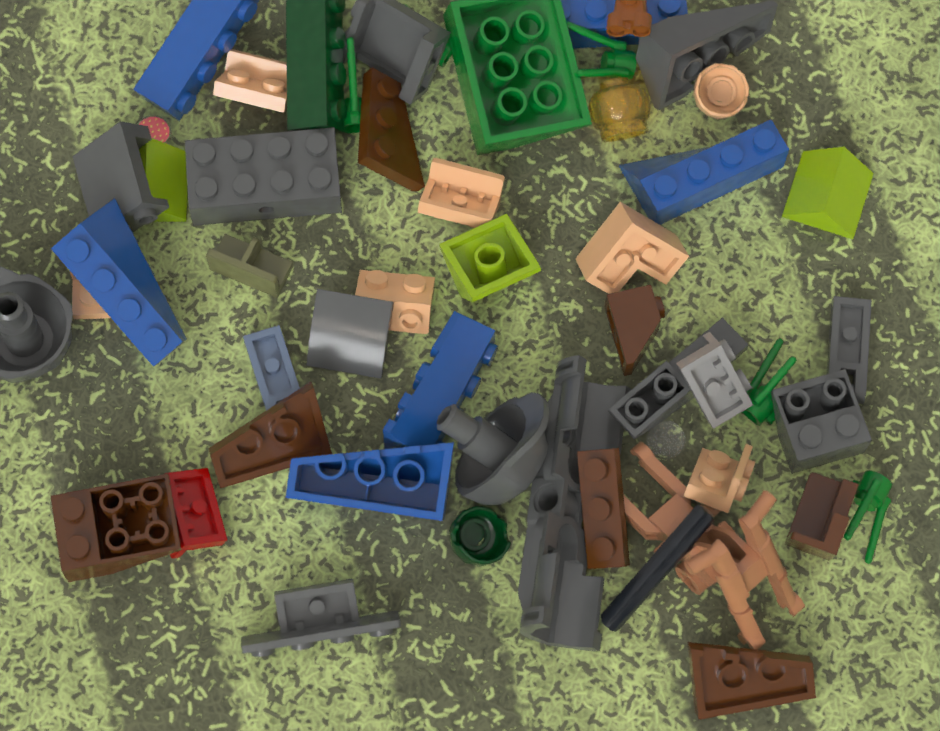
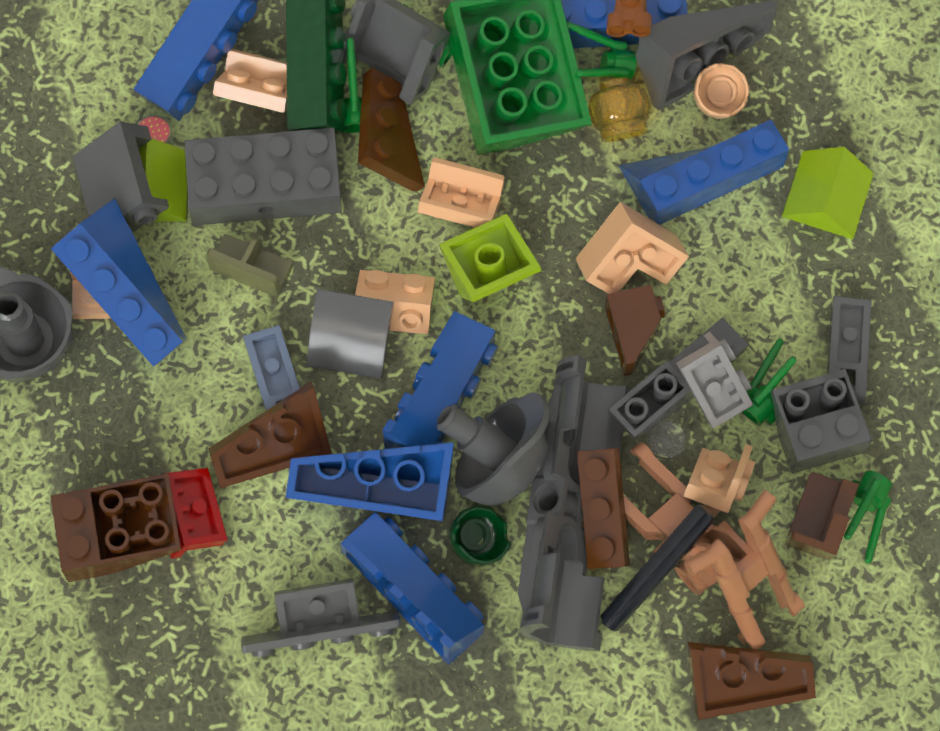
none -> blue wedge [340,512,484,665]

